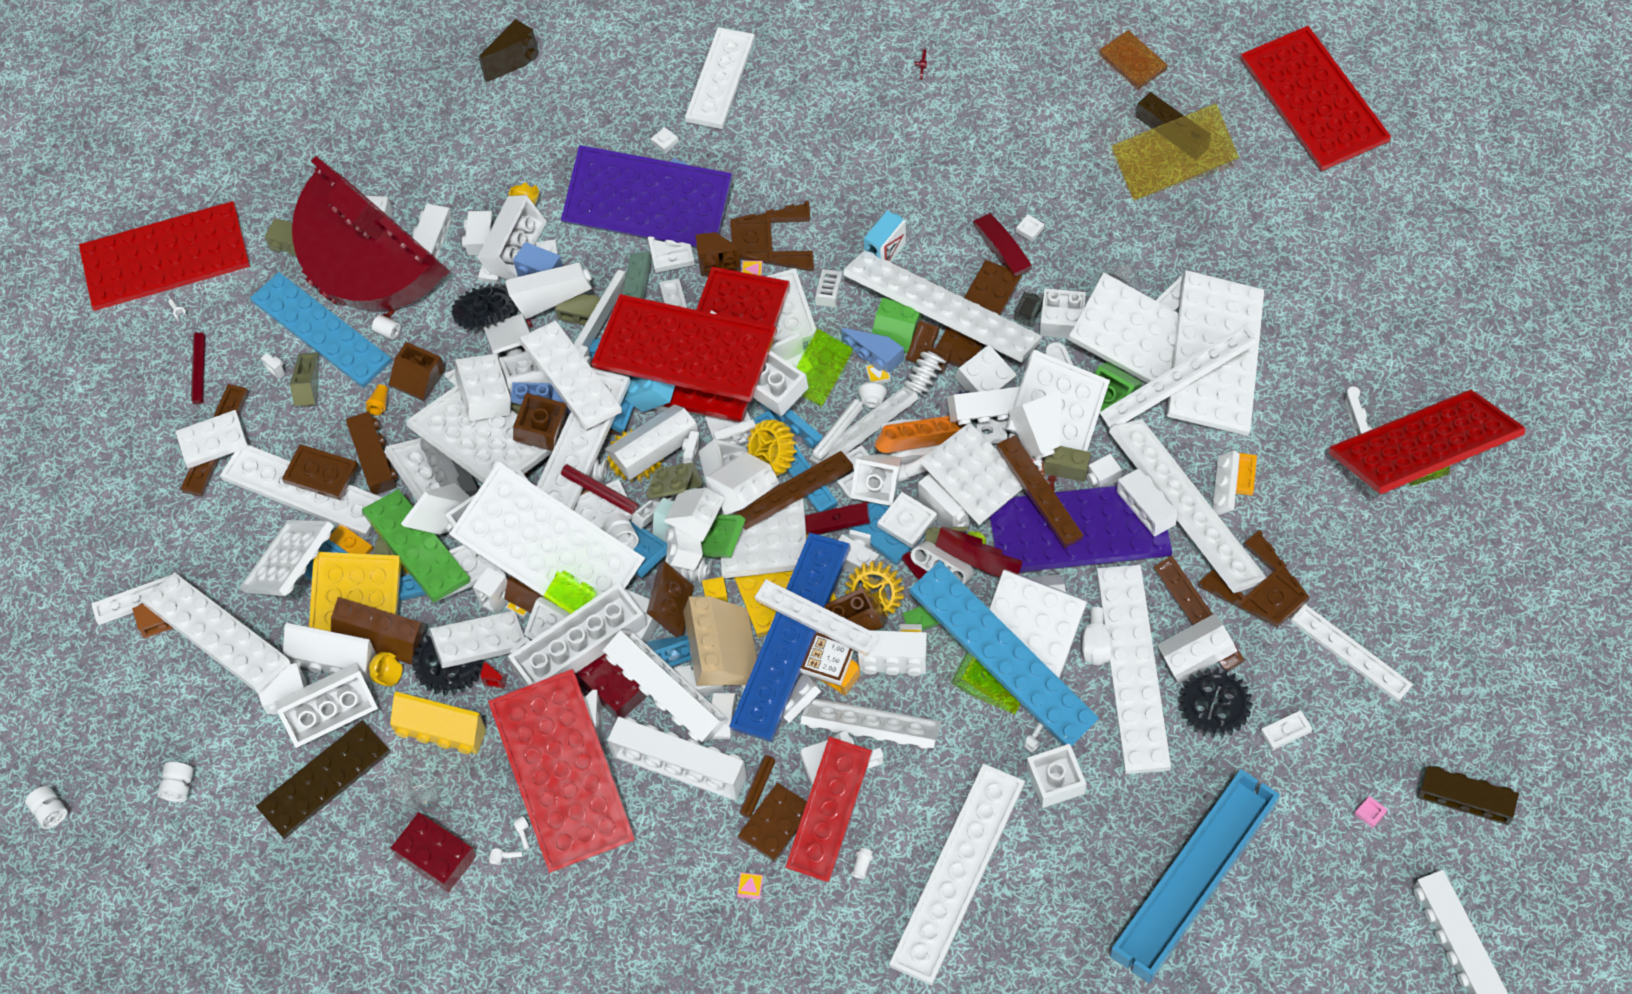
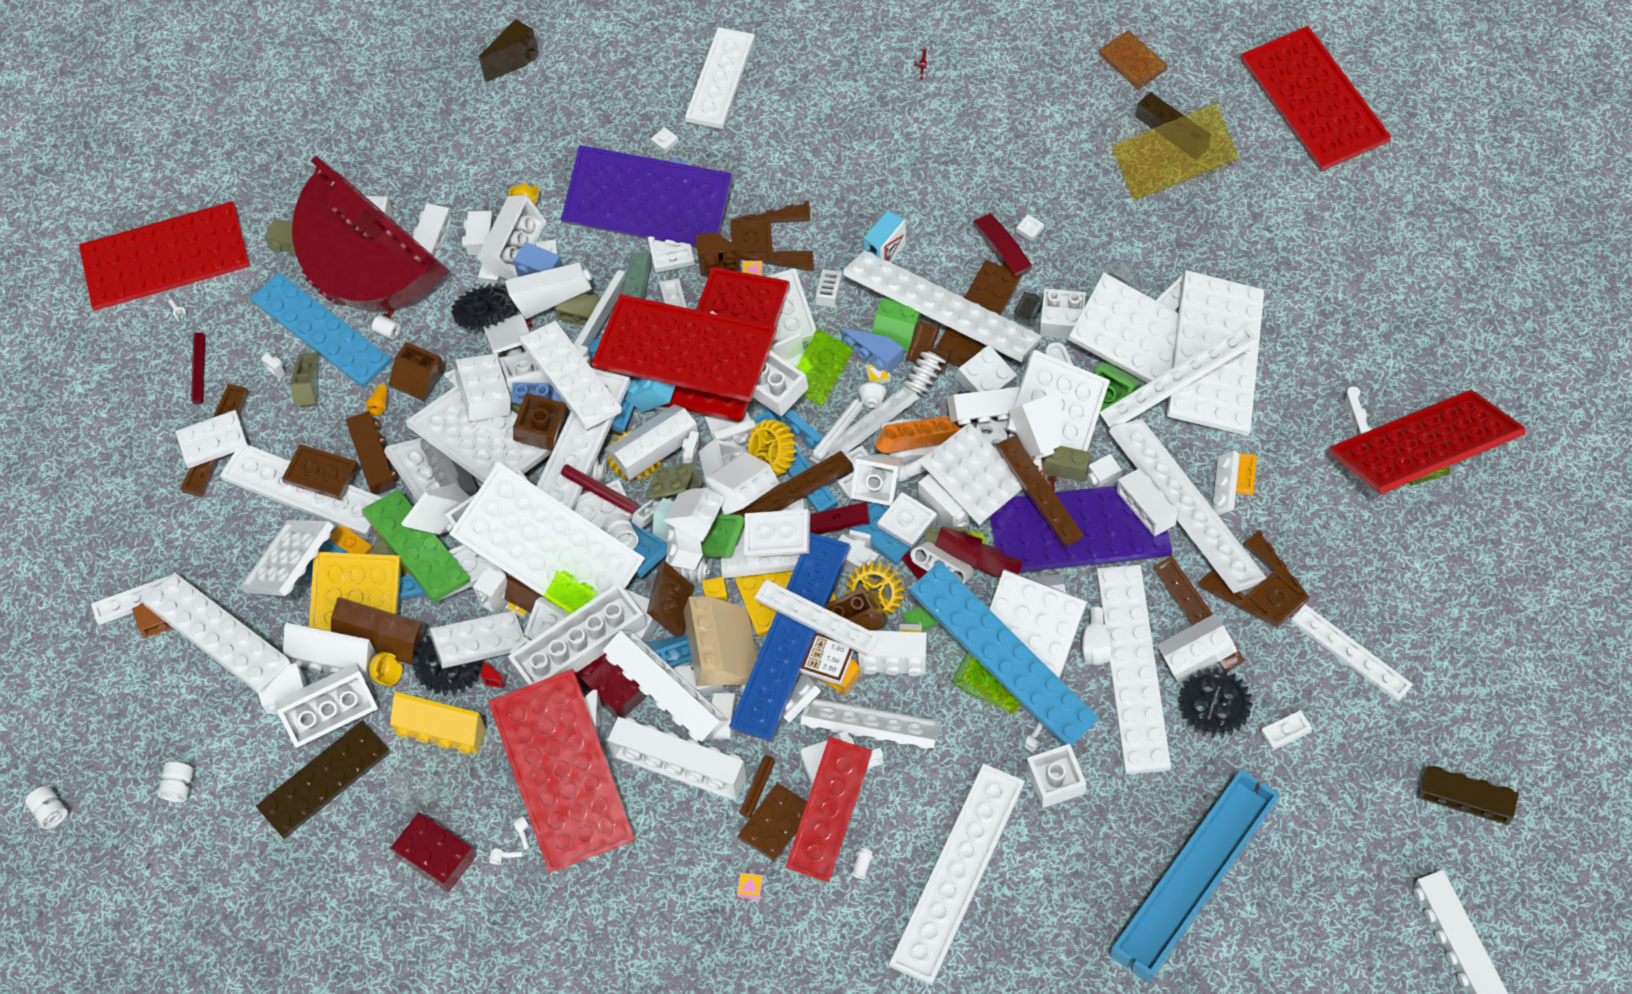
bright pink tile [1354,796,1388,828] -> none
none -> white plate [744,509,810,558]

